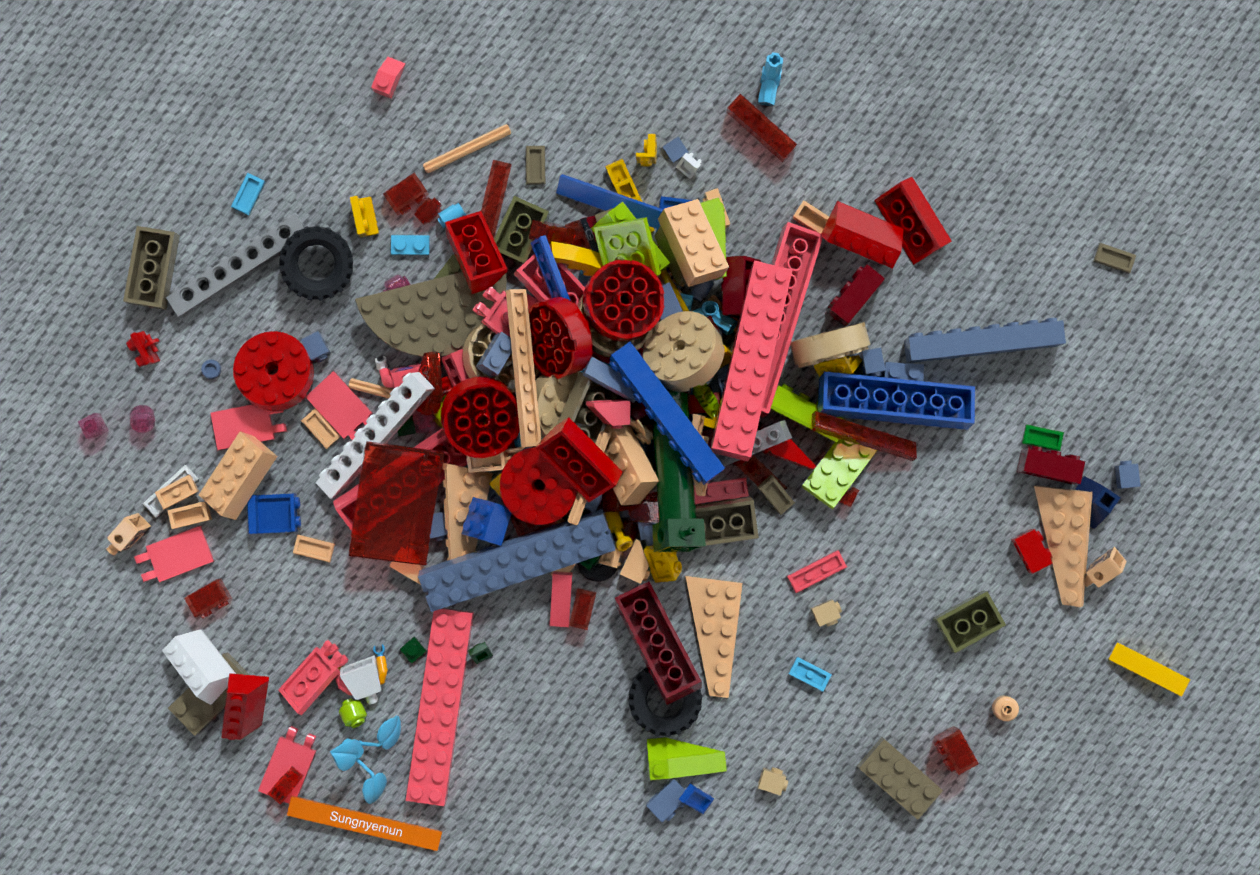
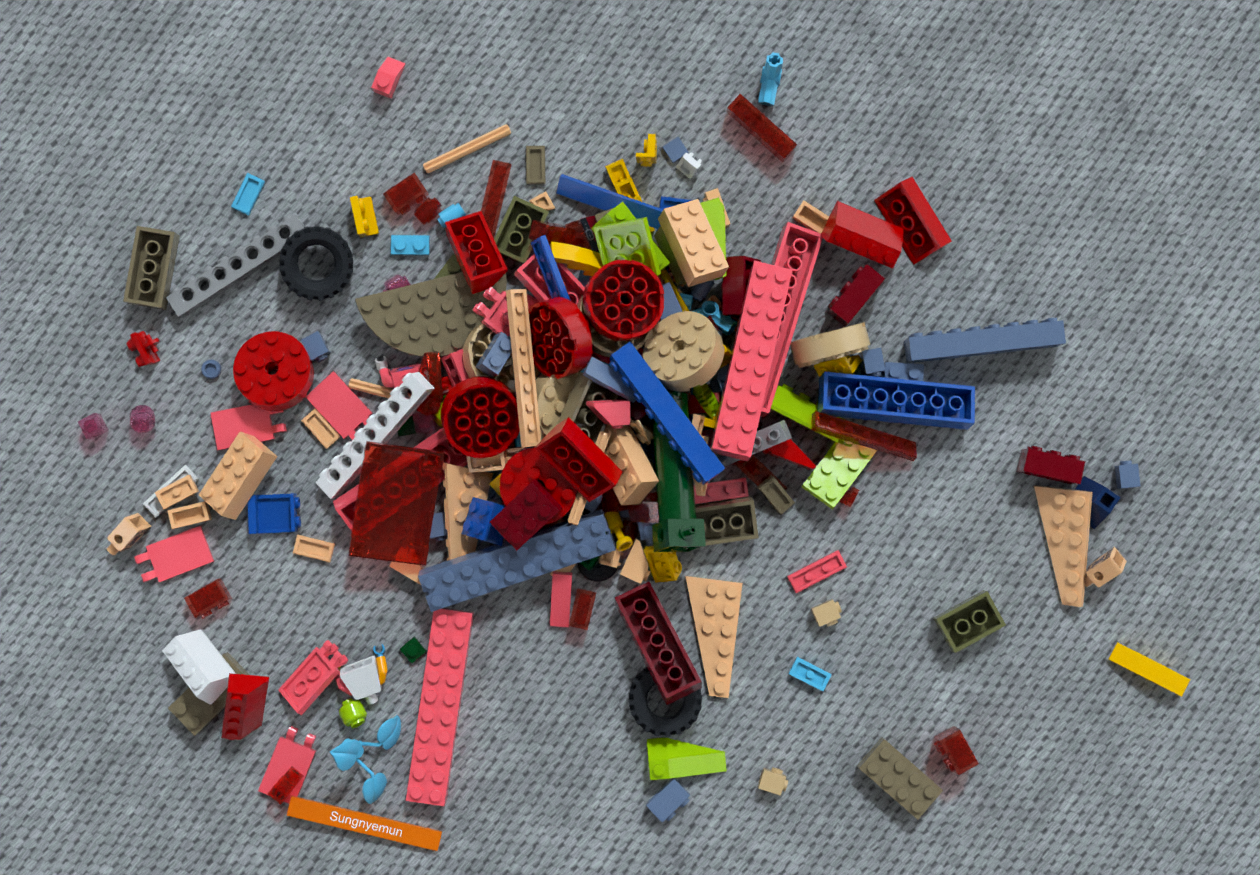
dark green plate [468,642,493,664] -> none
blue tile [679,784,714,814] -> none
light nougat head [992,695,1019,721] -> none
red brick [1011,529,1053,574] -> none
green tile [1022,424,1064,451] -> none
dark tan tile [1093,243,1136,273] -> none
none -> dark red brick [490,479,562,551]
none -> light nougat tile [529,191,555,211]

